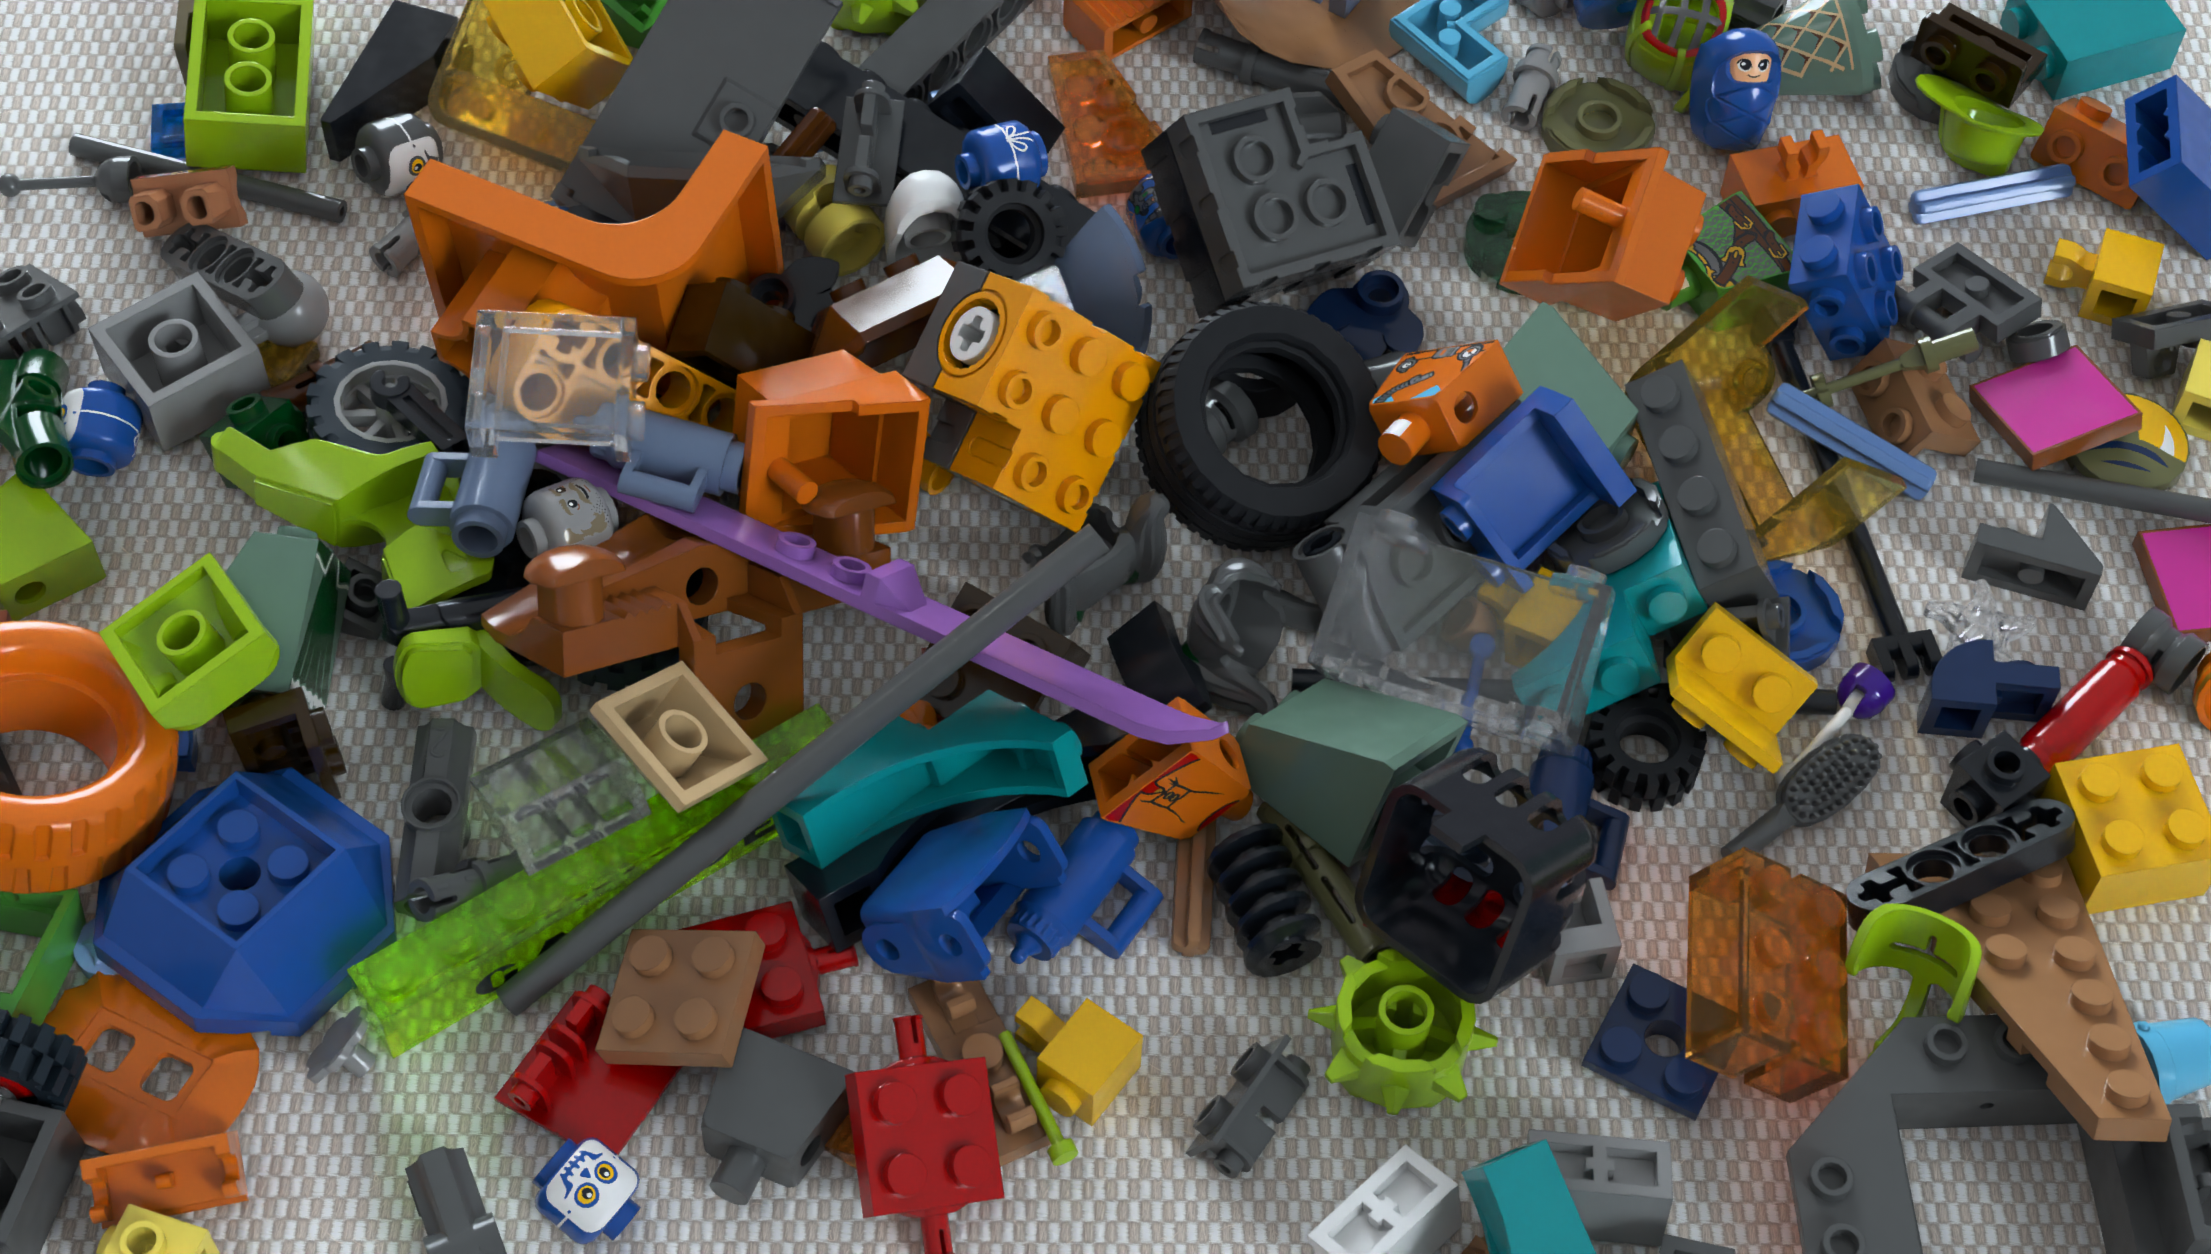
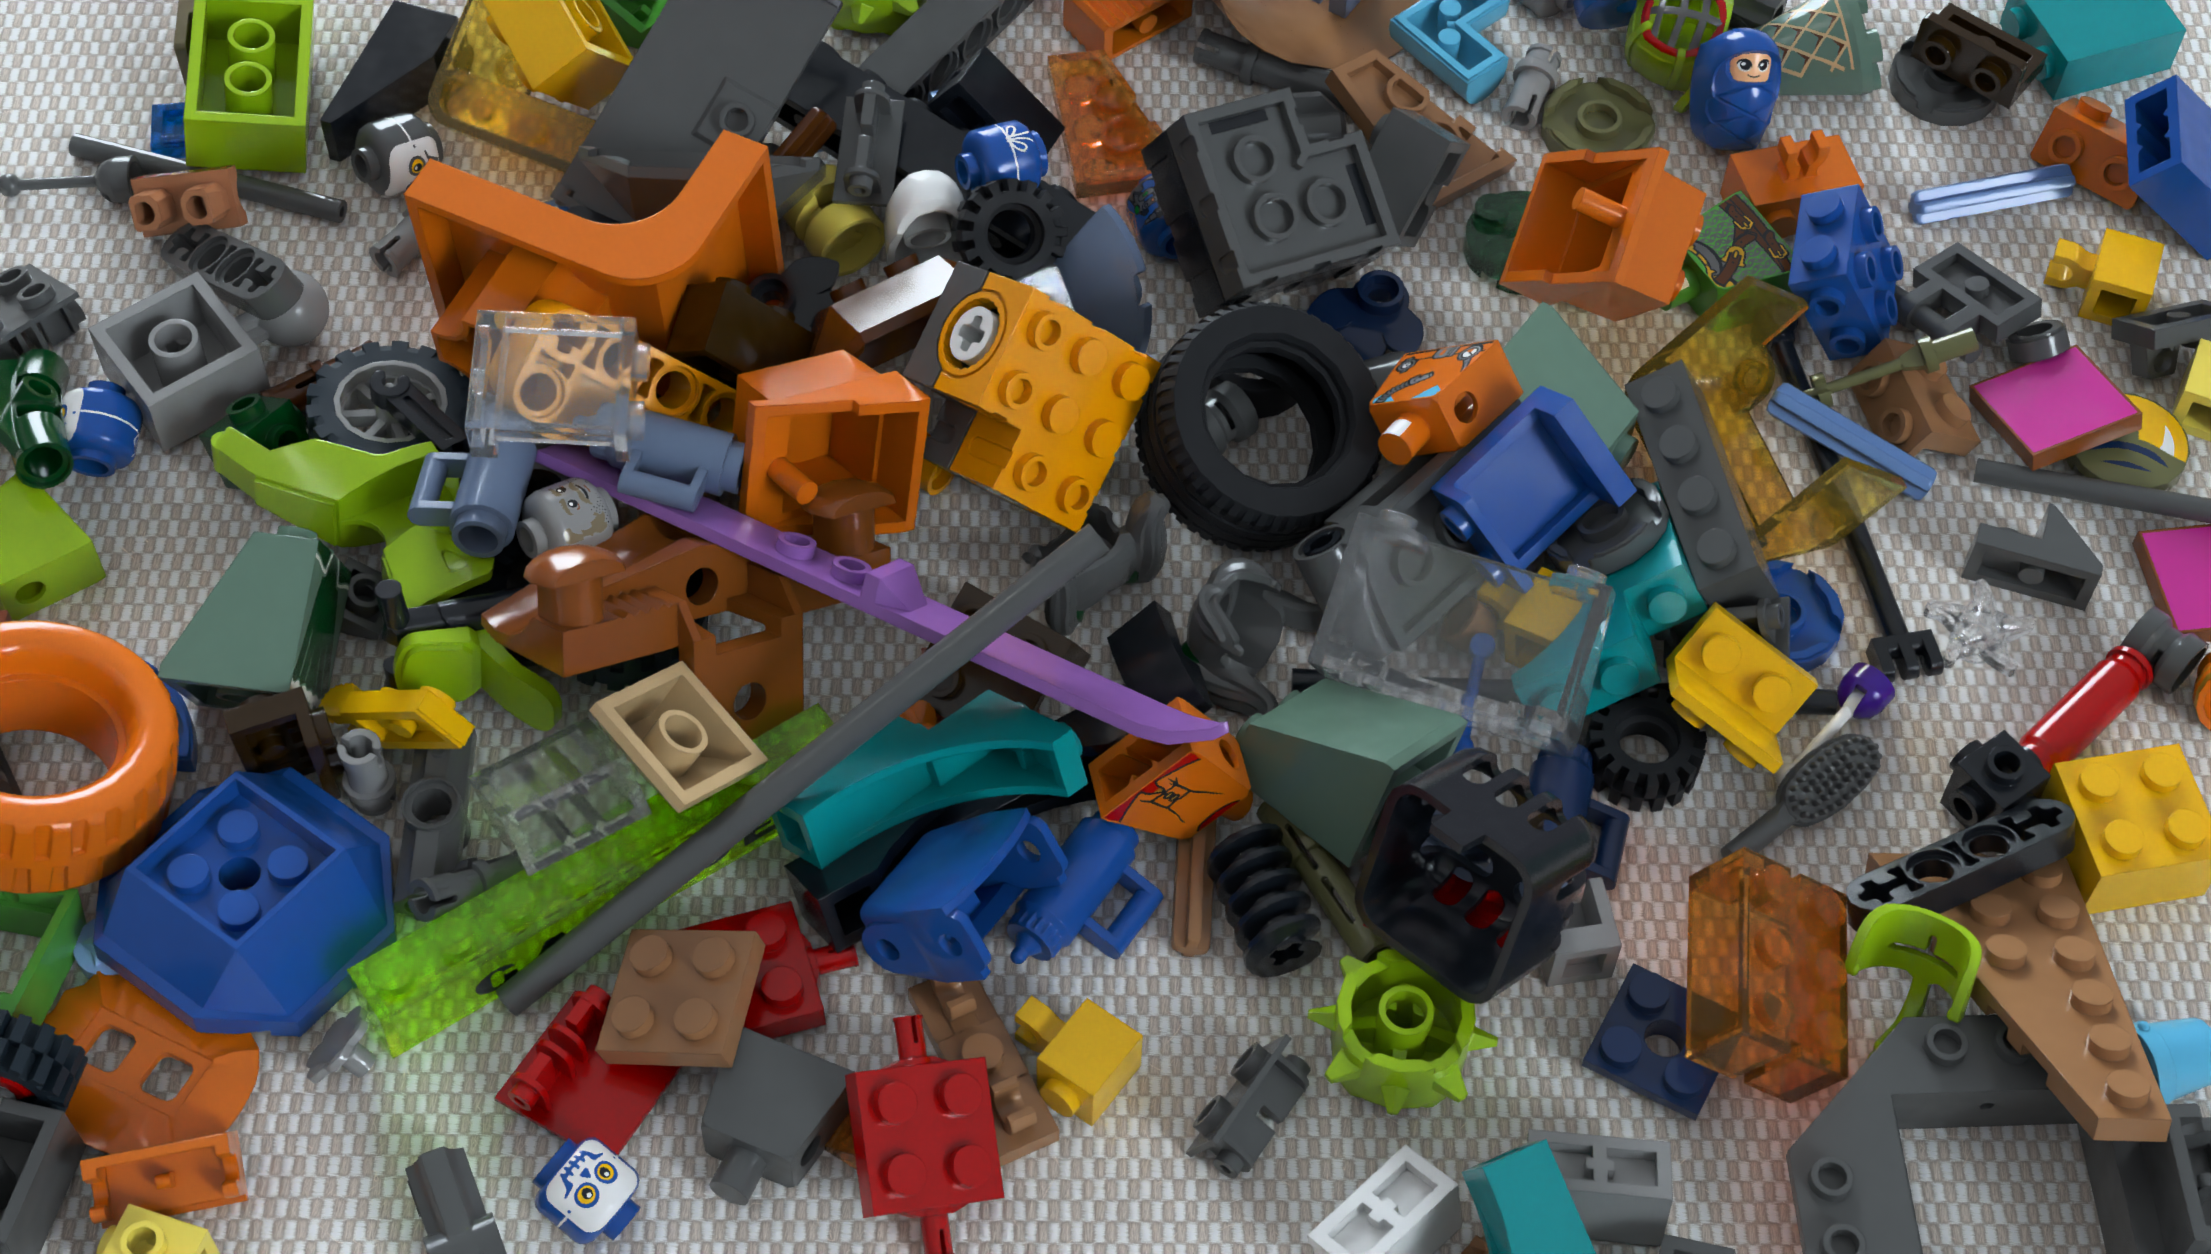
lime slope [99,552,280,731] -> none
clear yellow tile [257,340,321,387] -> none
lime piece [998,1030,1079,1166] -> none
lime piece [1915,74,2045,177] -> none
dark blue brick [1917,639,2061,739] -> none
none -> yellow hinge [318,683,475,749]
none -> light grey pin [337,728,397,816]

